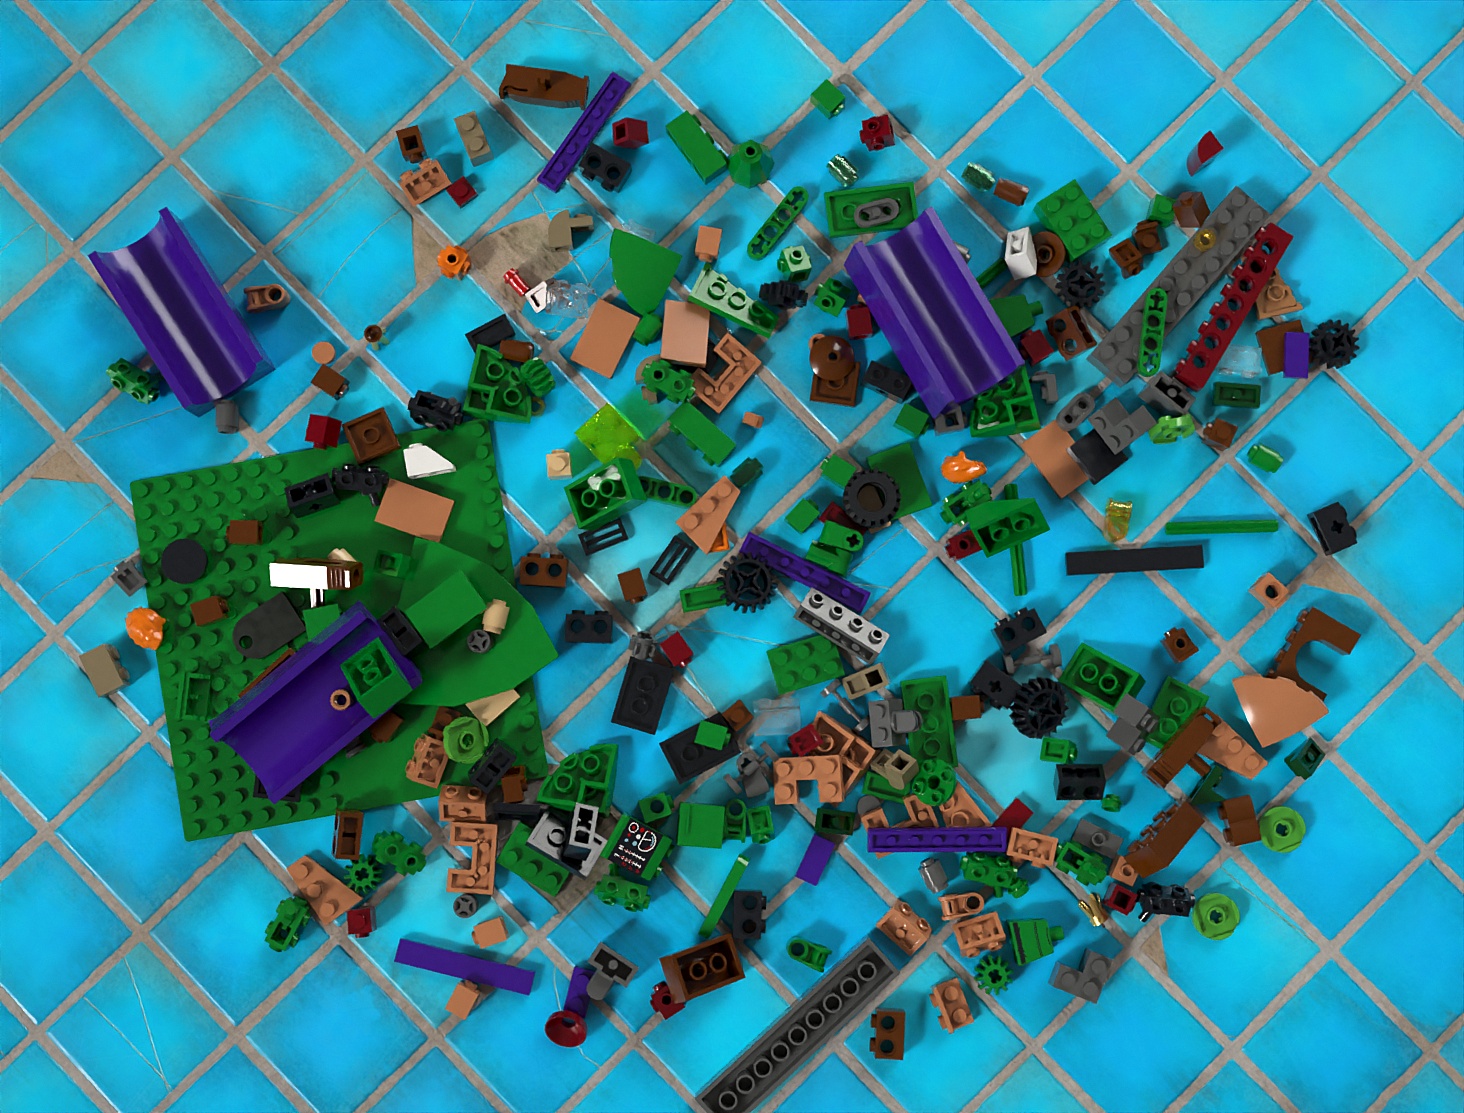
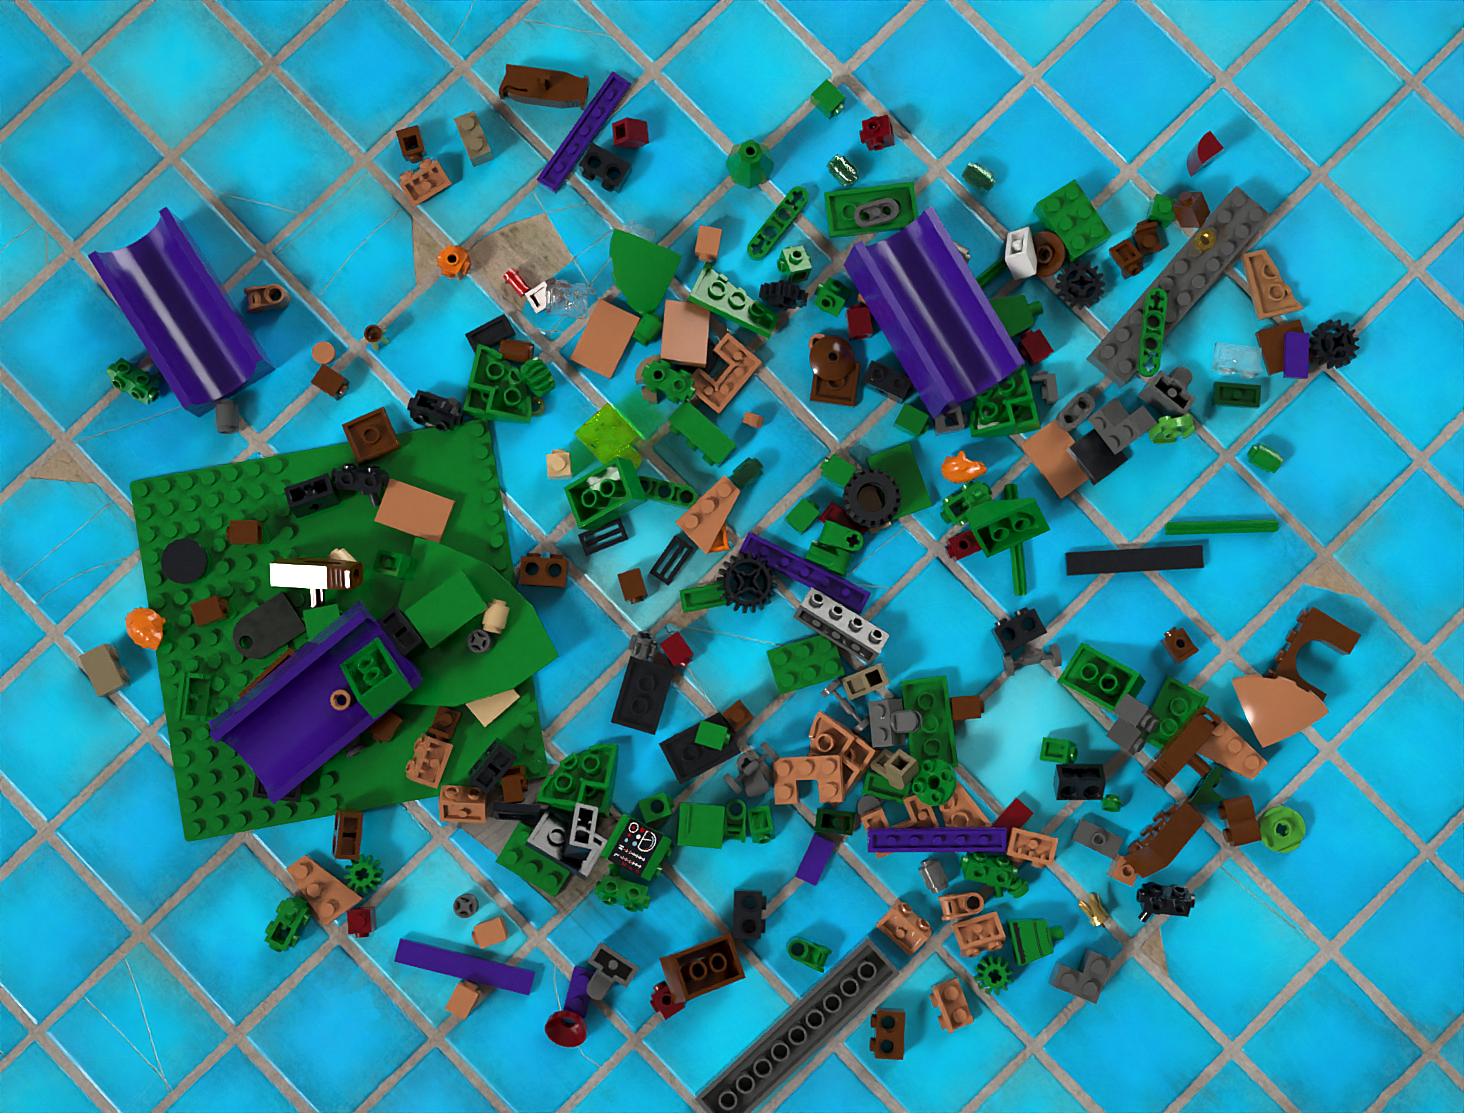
dark grey bracket [110,561,148,597] -> none
dark red brick [305,414,342,450] -> none
green brick [372,829,426,876] -> none
white slope [403,443,456,479] -> none
bright green plate [443,716,489,764] -> none
dark red plate [446,176,478,209] -> none
nougat plate [446,822,499,895] -> none
dark tan brick [548,210,594,253] -> none
black brick [565,610,613,644] -> none
green brick [665,110,728,185] -> none
green beam [698,854,750,939] -> none
clear bracket [753,697,801,736] -> none
dark red bracket [787,723,824,757] -> none
black brick [967,660,1022,711] -> none
reddish brown piece [993,178,1029,206] -> none
black gear [1009,677,1069,739] -> none
reddish brown brick [1045,305,1097,361] -> none
green brick [1054,839,1107,886] -> none
dark red brick [1101,882,1138,916] -> none
clear yellow piece [1103,498,1132,543] -> none
dark red brick [1174,222,1294,392] -> none
bright green plate [1191,892,1240,940] -> none
reddish brown brick [1202,418,1238,451] -> none
nougat brick [1248,572,1289,609] -> none
dark green slope [1284,737,1325,780] -> none
black brick [1307,502,1357,556] -> none

